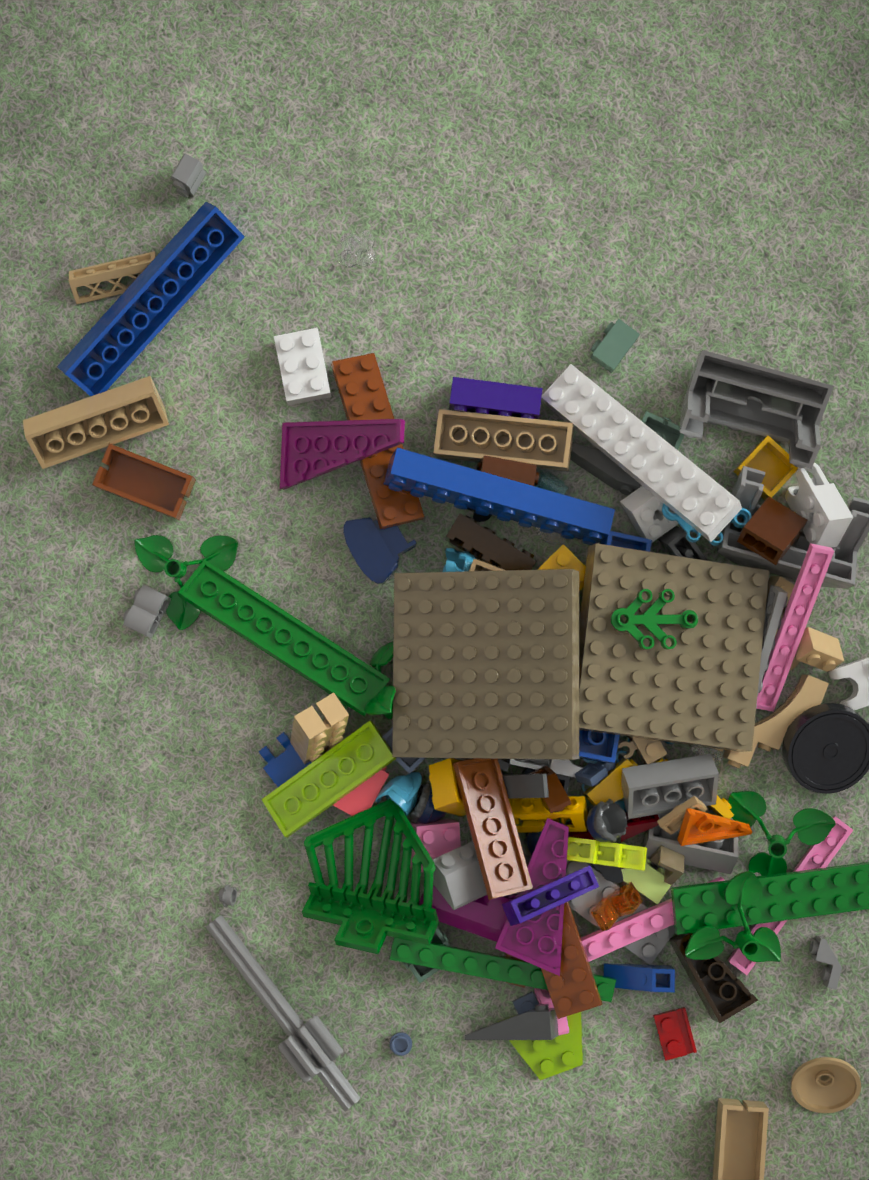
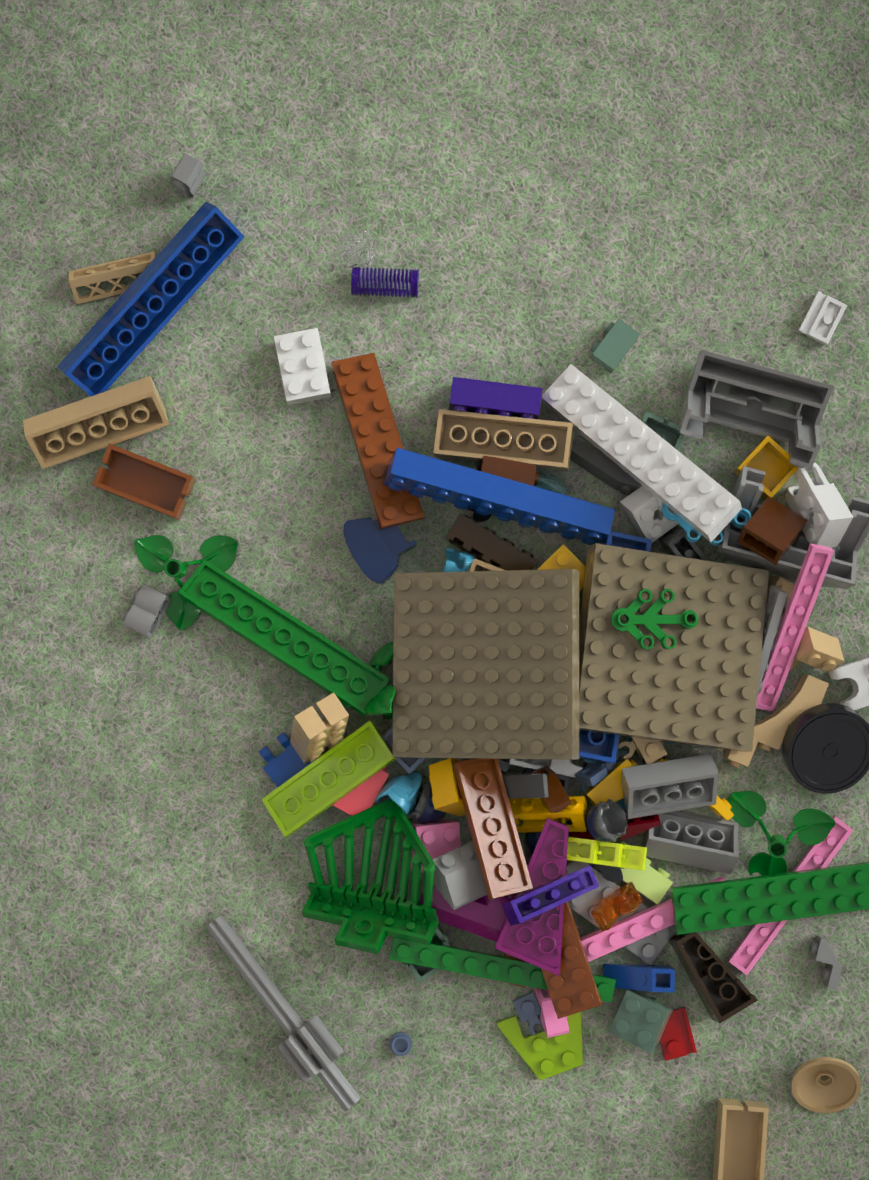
light grey plate [219,884,237,907] -> none
magenta wing [280,419,405,490] -> none
dark grey slope [465,1004,559,1040] -> none
dark tan panel [650,845,685,885] -> none
tan plate [657,796,707,835] -> none
orange wing [677,808,752,846] -> none
green plant [685,871,781,962] -> none
none -> dark purple piece [351,266,419,298]
none -> sand green brick [609,989,673,1053]
none -> white plate [797,291,847,346]

